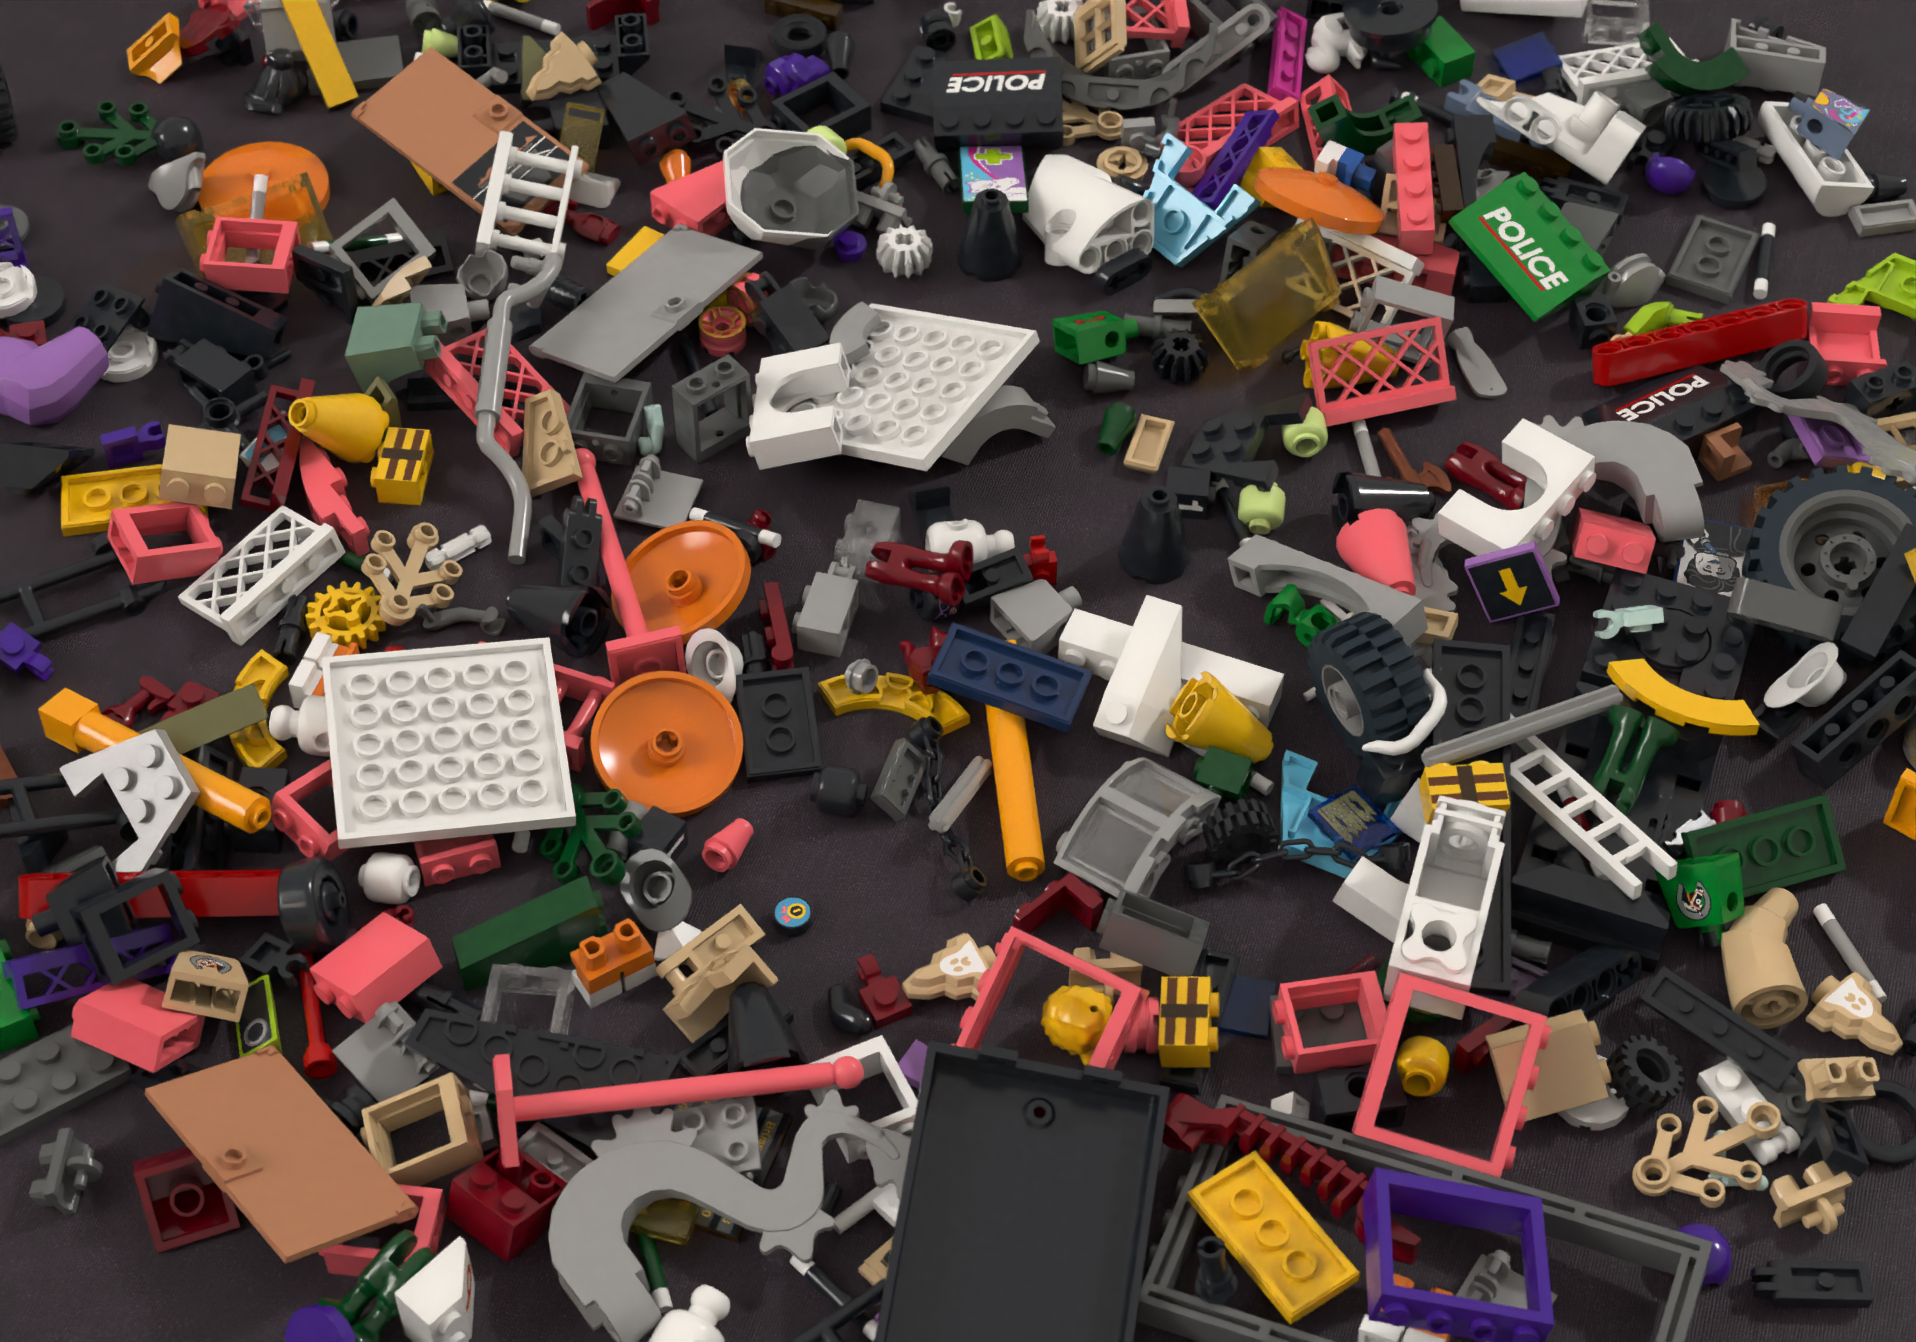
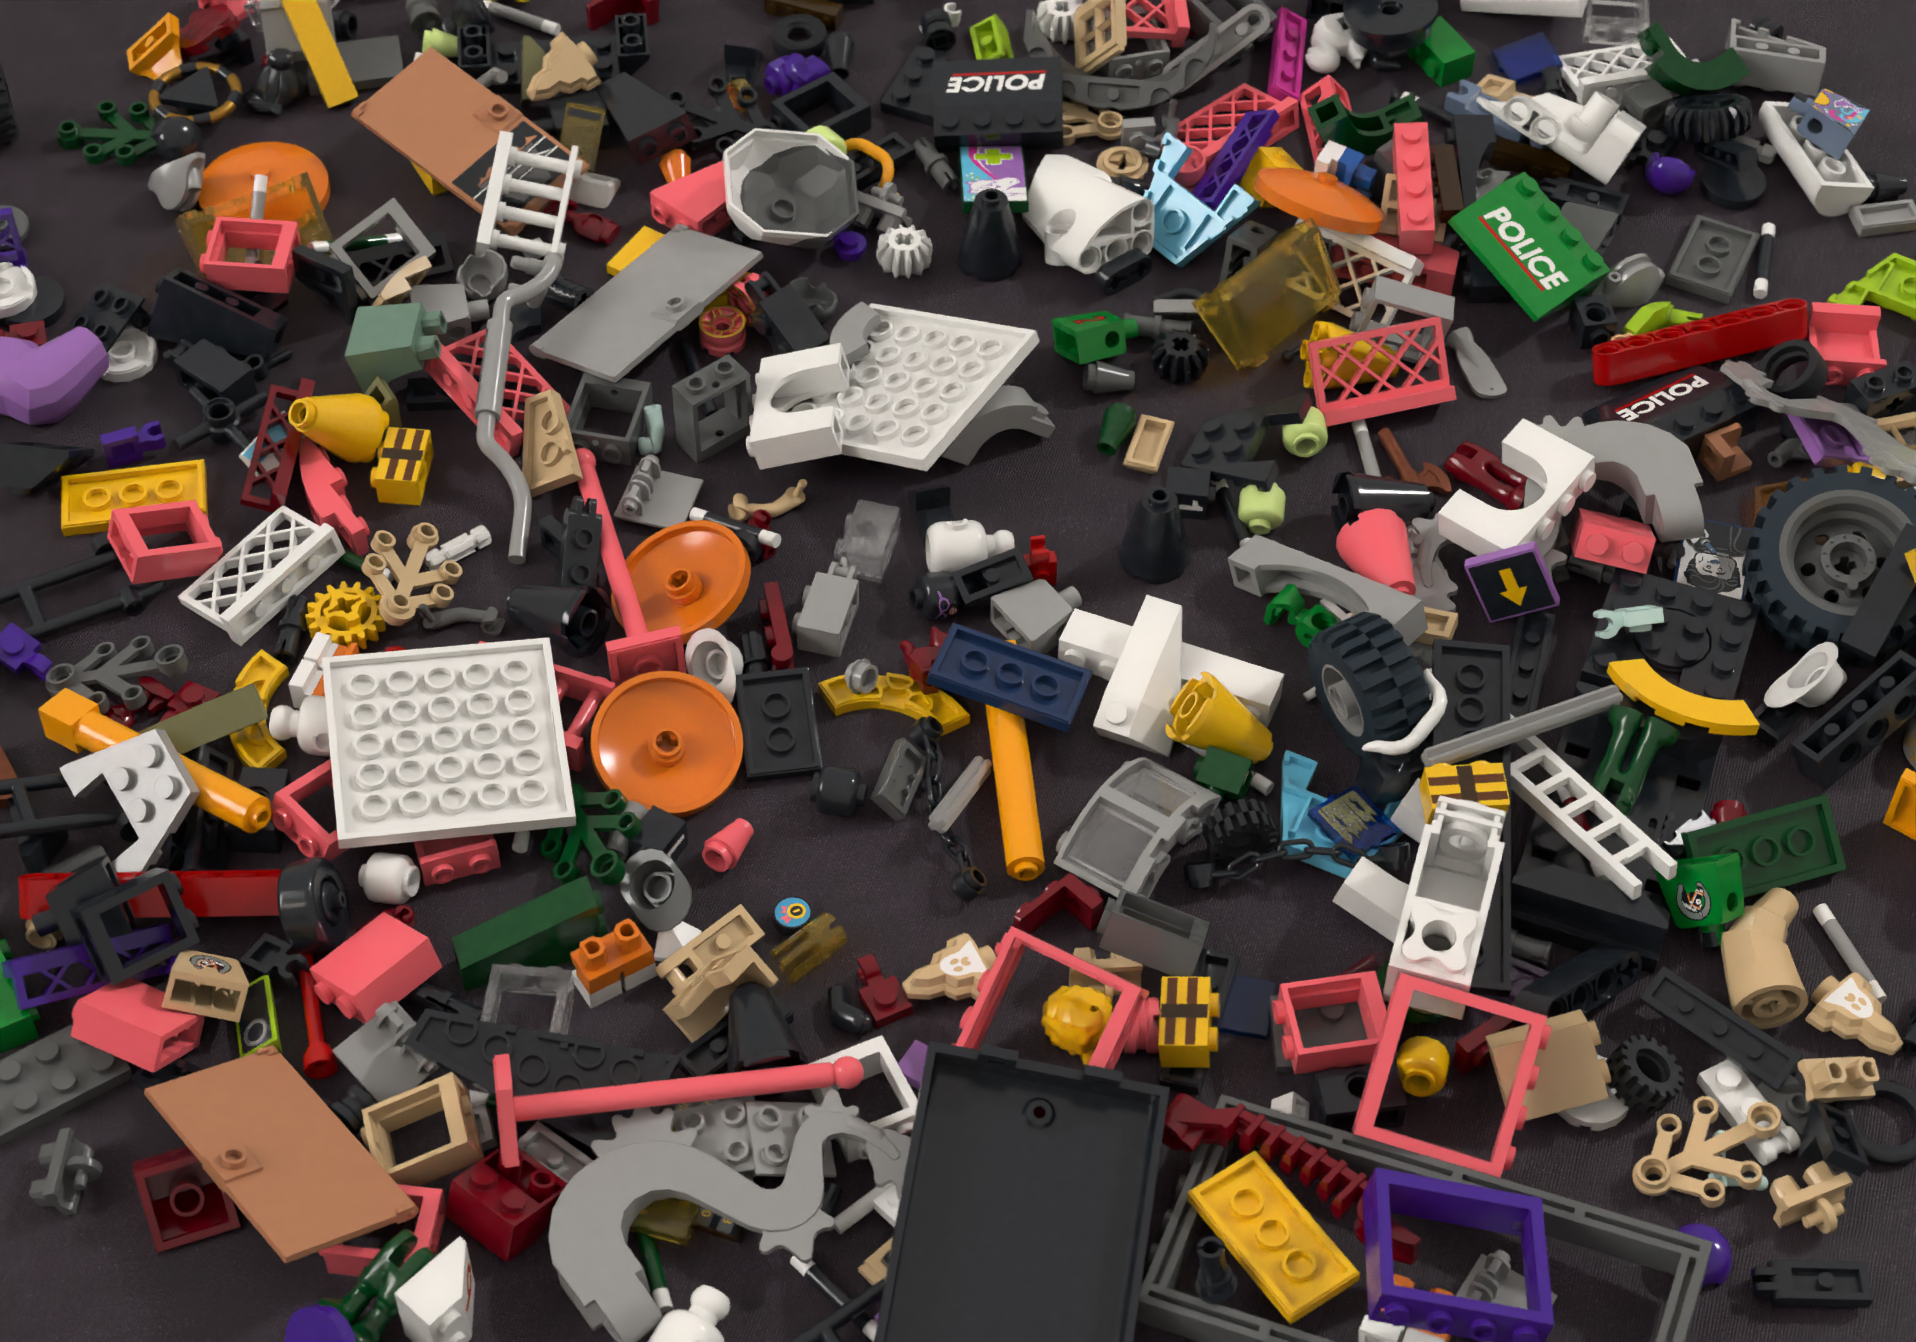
tan brick [158,424,241,509] -> none
dark red piece [865,540,973,607] -> none
dark grey beam [1726,577,1844,643] -> none
none -> dark grey plant [45,635,188,715]
none -> black piece [148,62,242,127]
none -> tan piece [728,479,807,522]
none -> light grey hinge [744,1101,836,1177]
none -> clear yellow arm [769,912,847,983]

